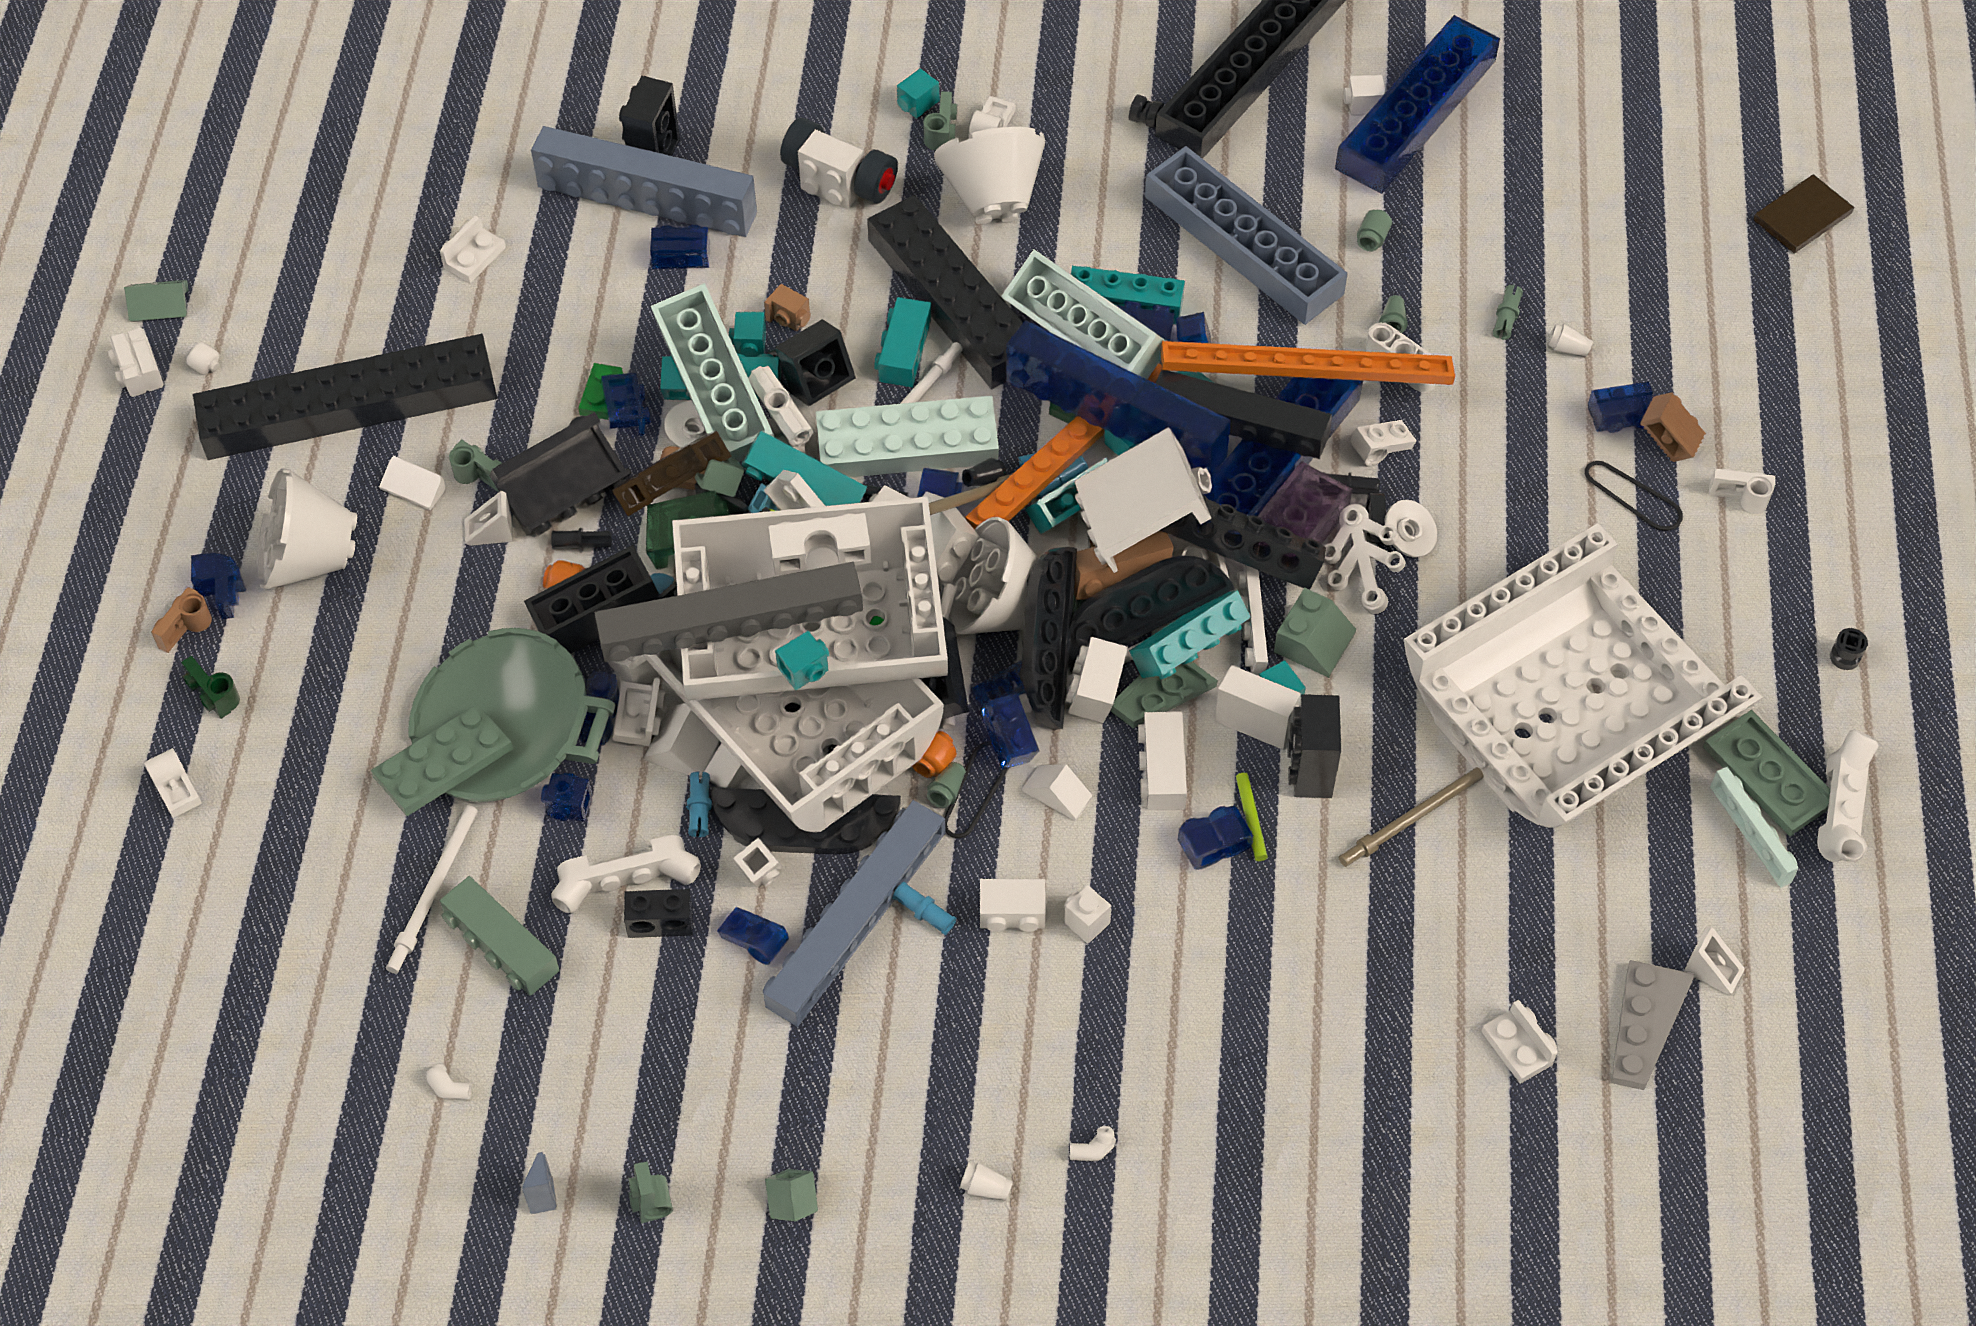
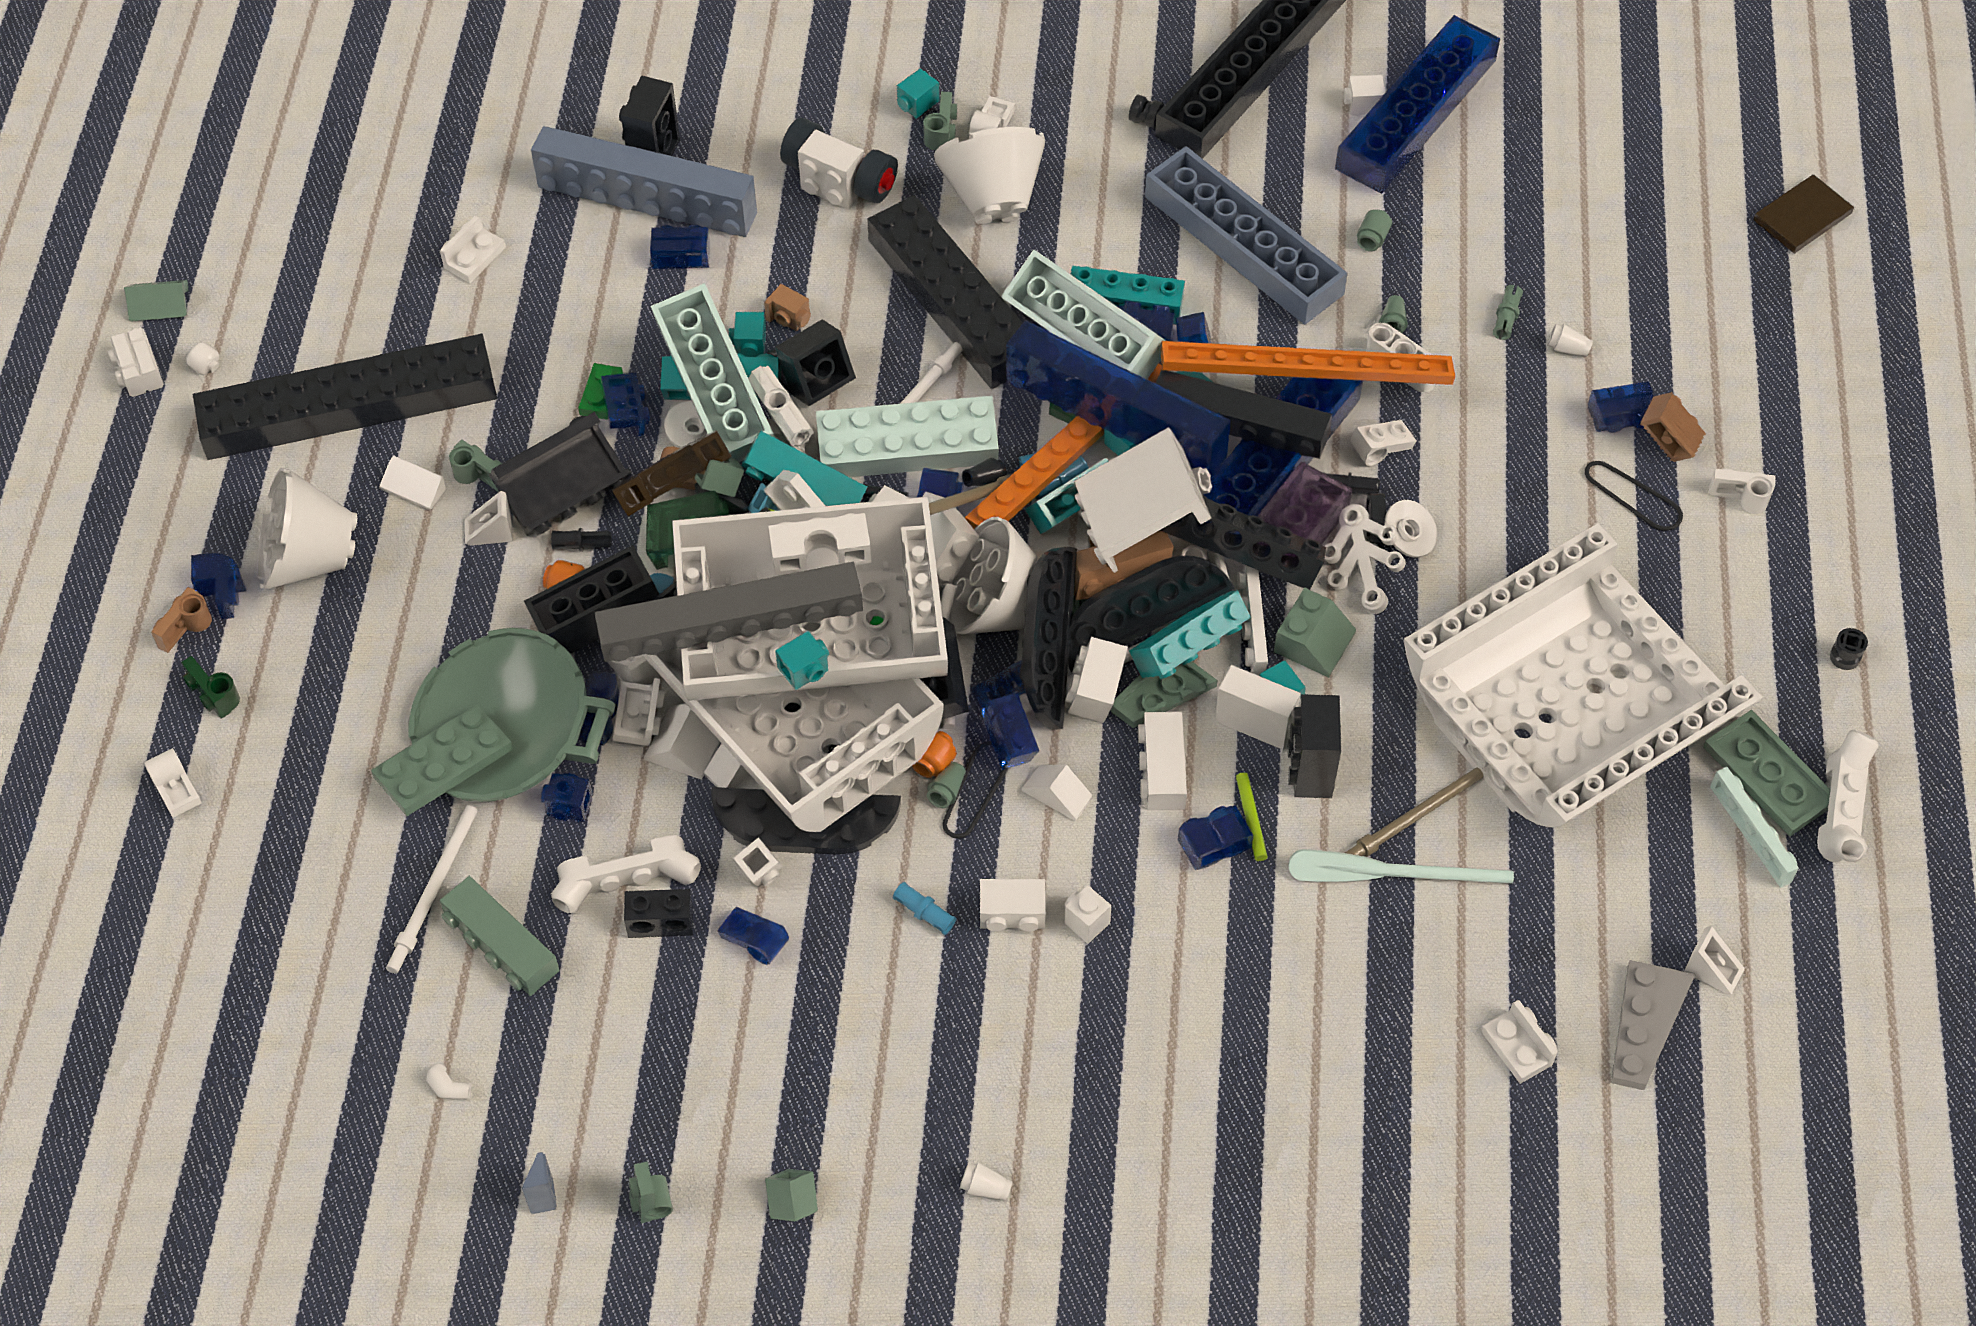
dark azure pin [687,771,712,837] -> none
sand blue brick [763,800,945,1027] -> none
teal brick [874,297,931,387] -> none
white arm [1070,1126,1116,1161] -> none
none -> light aqua piece [1289,849,1514,883]

